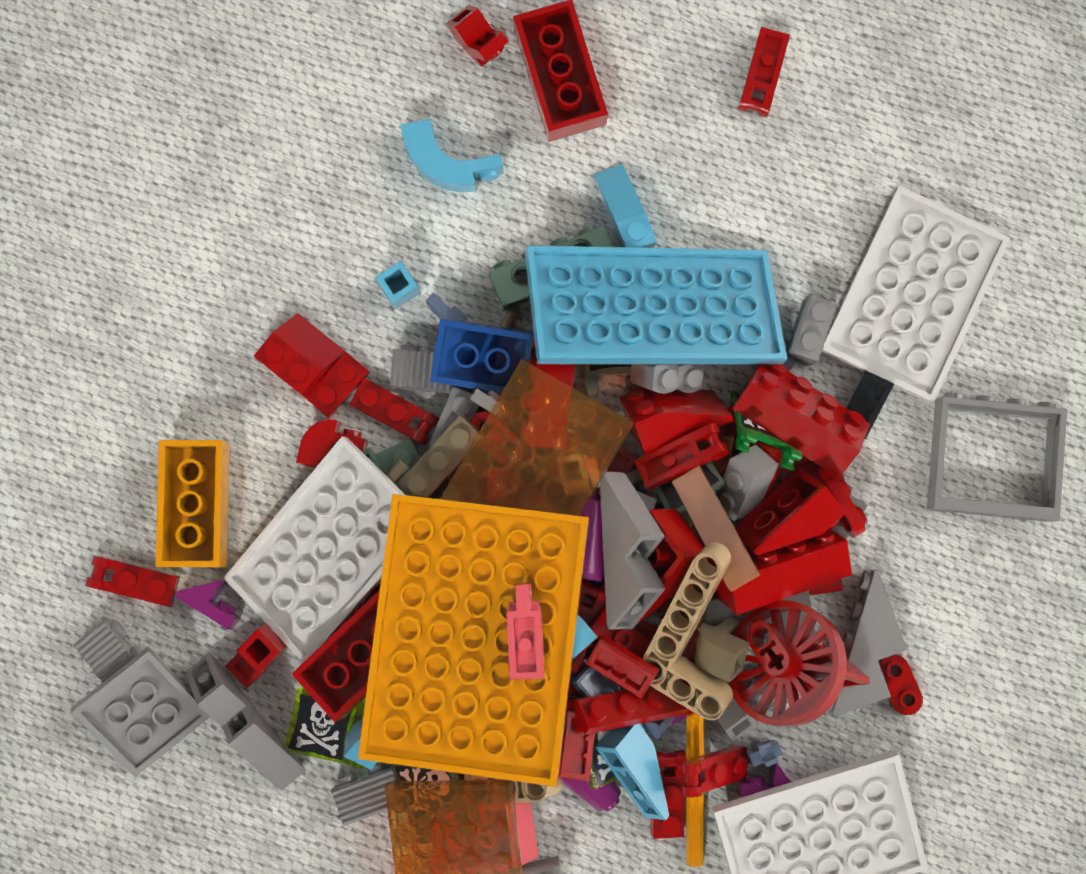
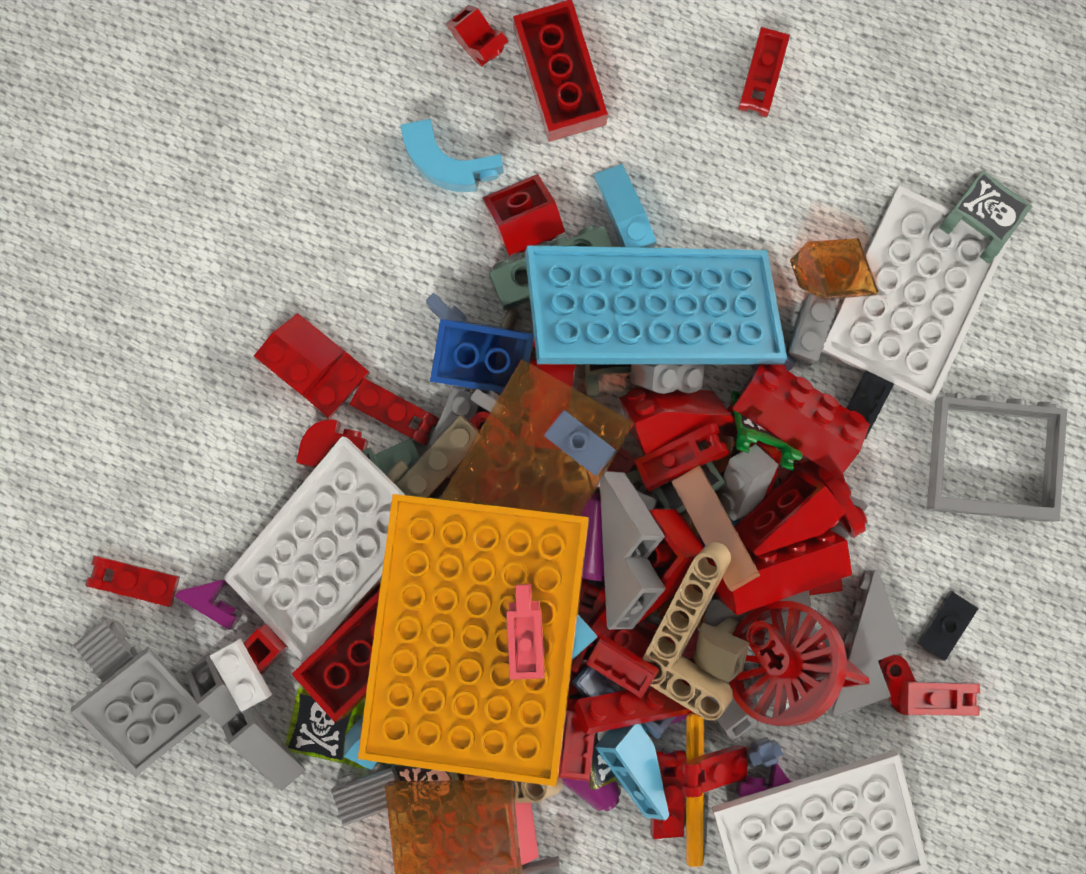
light orange brick [155,440,230,567] -> none
medium azure brick [375,261,421,310] -> none
light grey brick [390,345,454,394] -> none
none -> white plate [210,639,272,712]
none -> red slope [482,174,566,256]
none -> sand blue plate [544,410,616,477]
none -> clear orange slope [790,238,879,300]
none -> plate [901,681,980,716]
none -> black plate [917,591,979,661]
none -> flag [939,171,1033,264]

